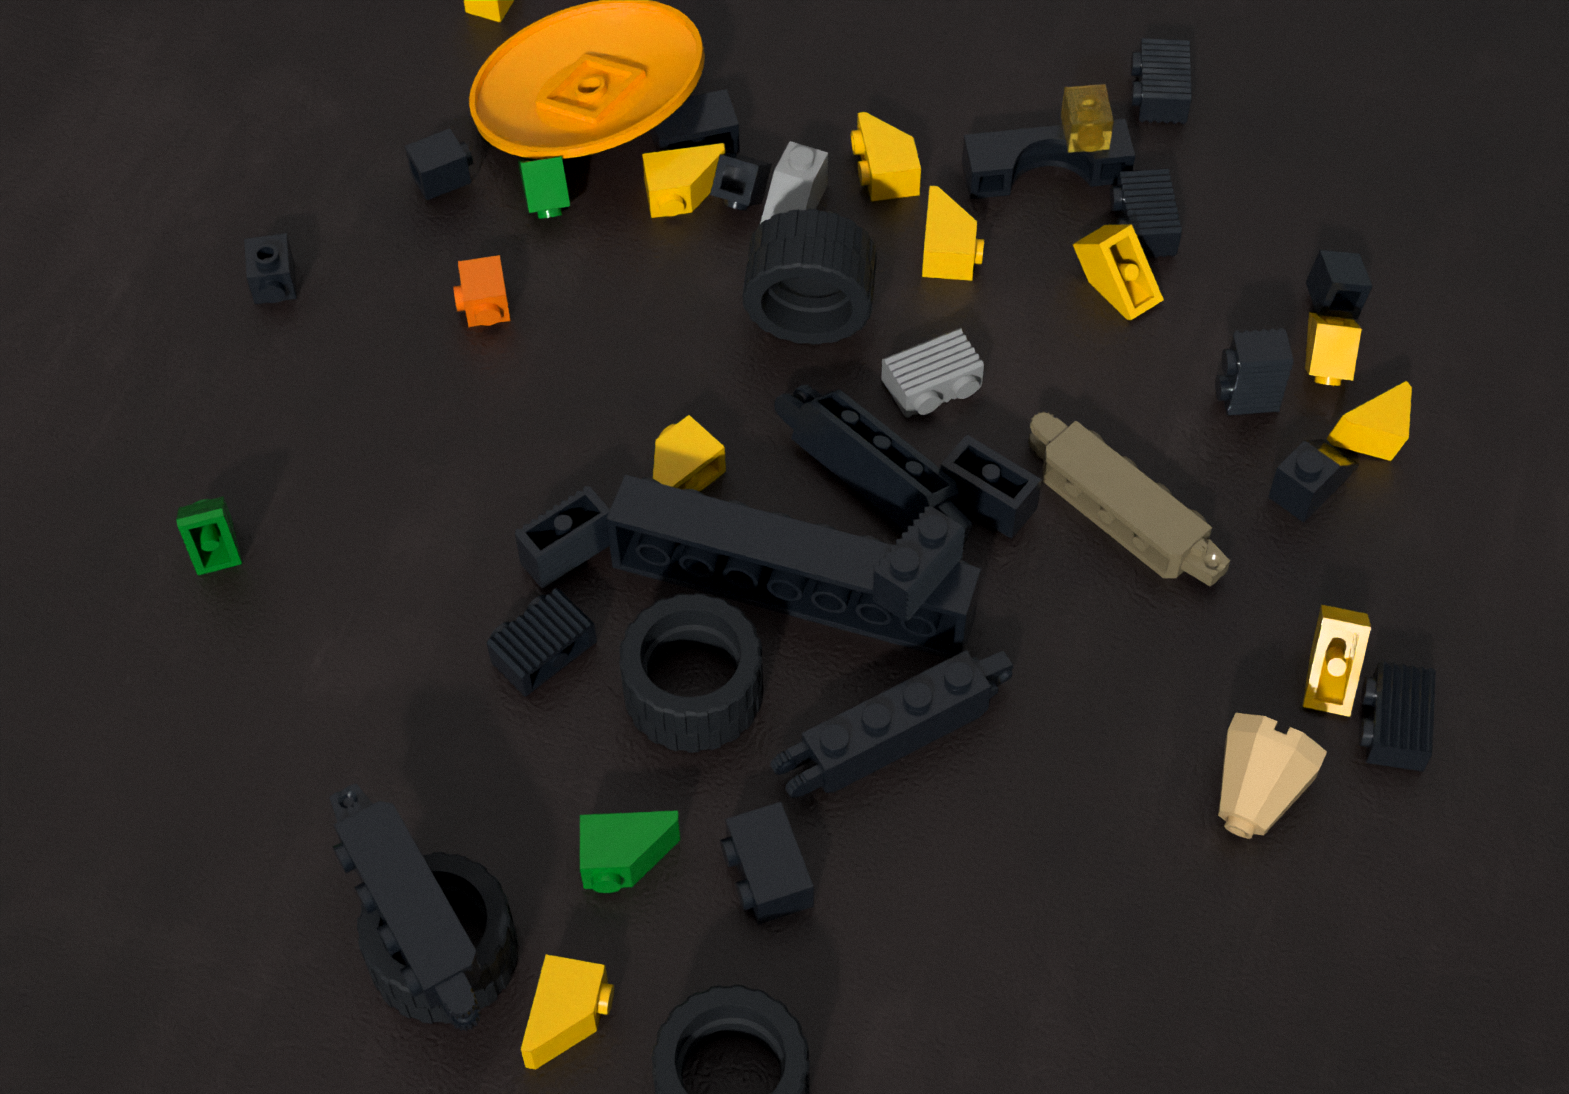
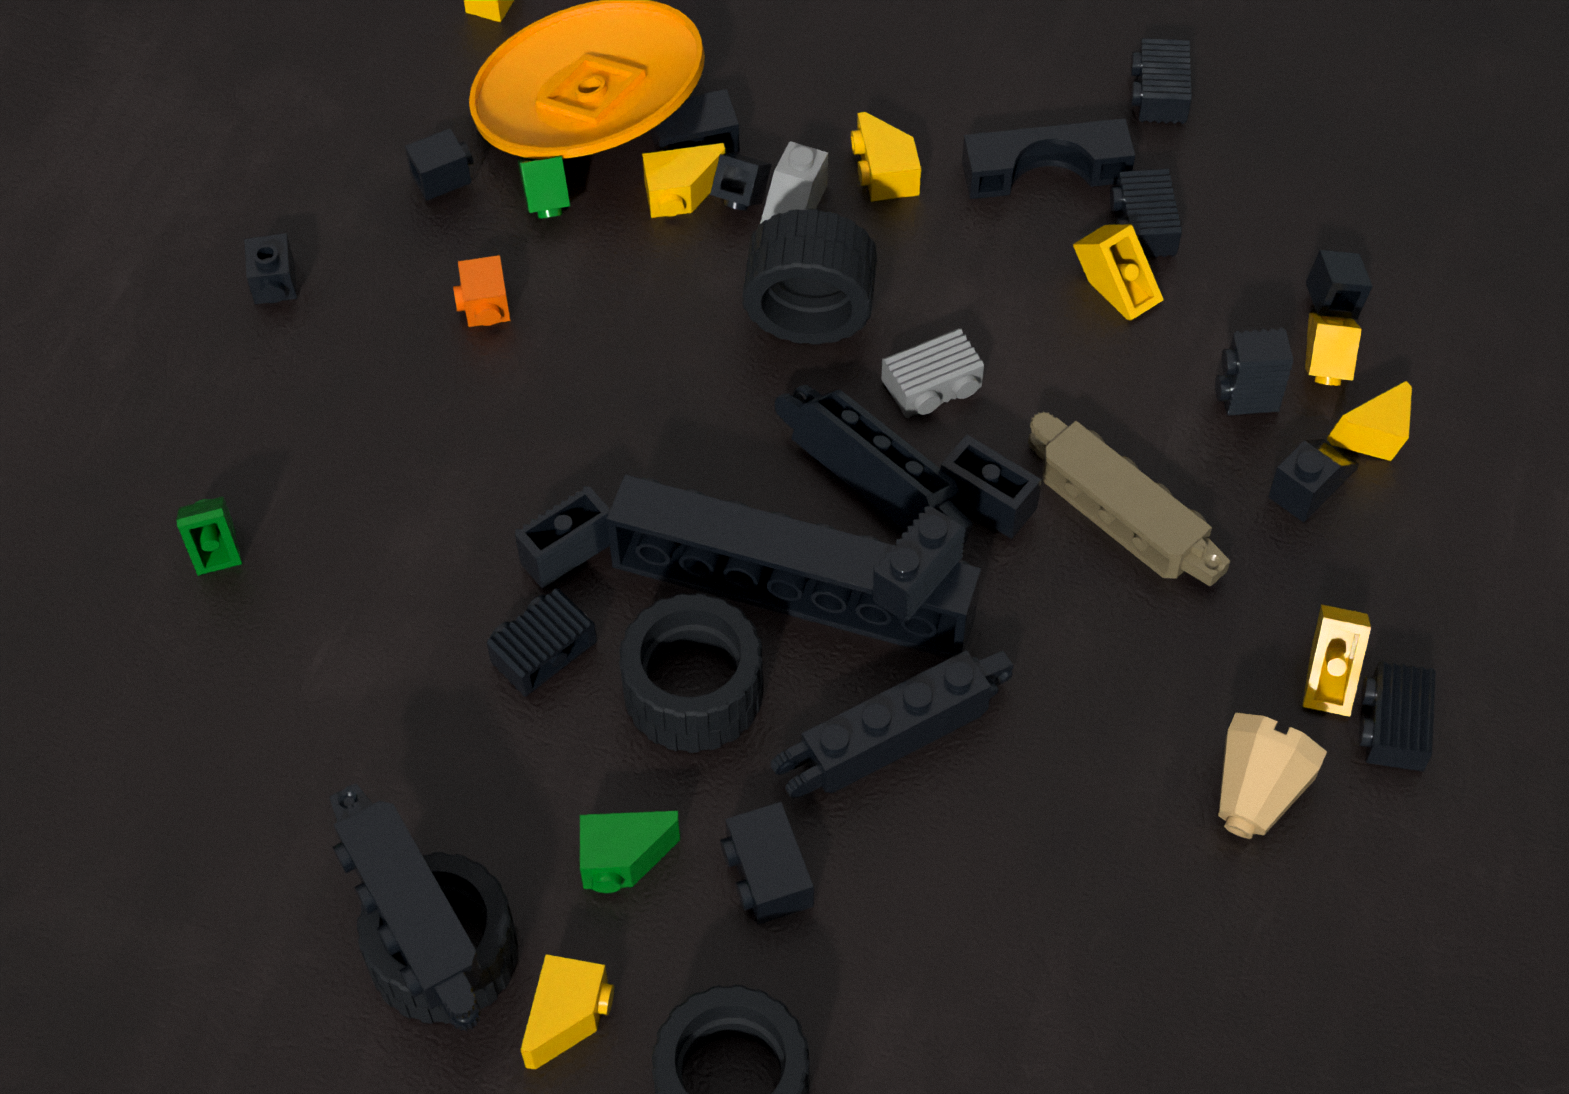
yellow slope [653,415,726,492] -> none
yellow slope [922,186,984,281] -> none
clear yellow brick [1061,84,1114,153] -> none

